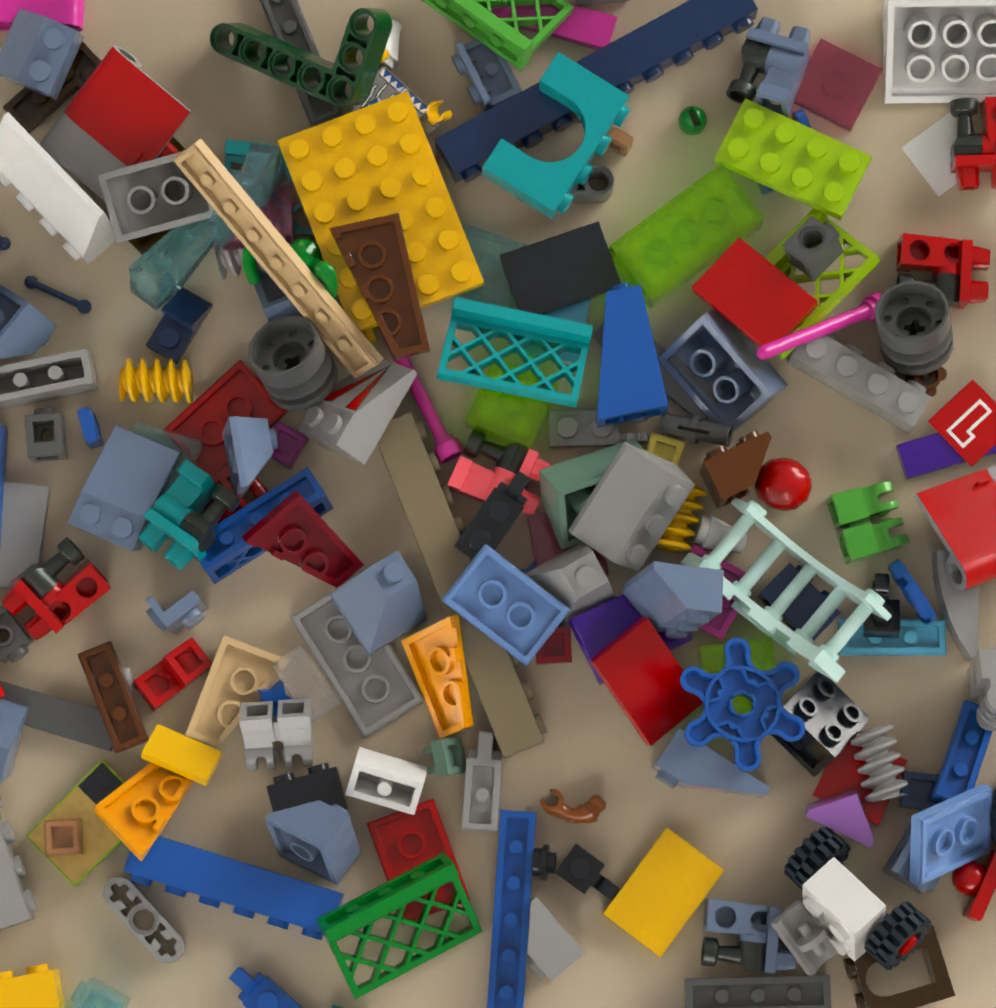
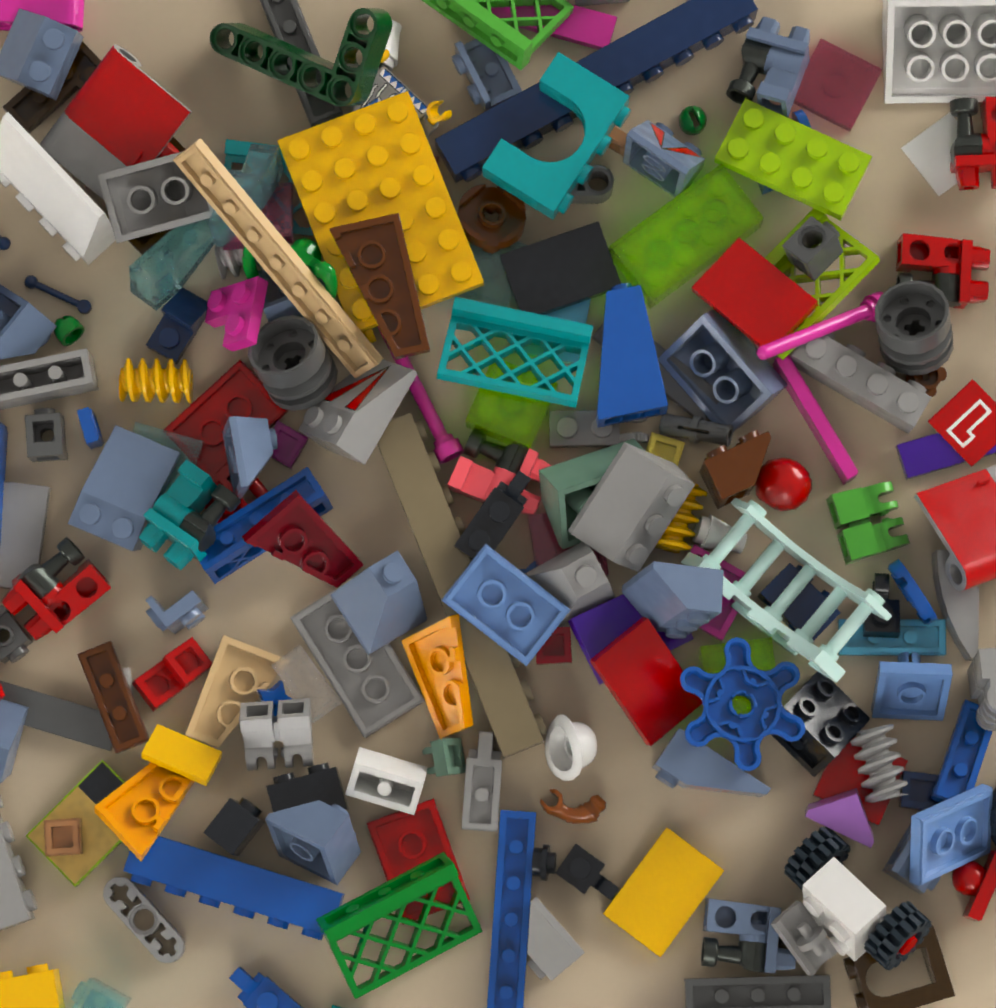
none -> green hinge [54,315,85,346]
none -> black brick [203,797,265,856]
none -> dark pink plate [205,276,268,352]
none -> reddish brown plate [457,184,526,254]
none -> white hat [545,714,597,781]
none -> sand blue slope [623,120,705,201]
none -> dark pink tile [772,355,859,485]
none -> medium blue tile [871,652,953,721]

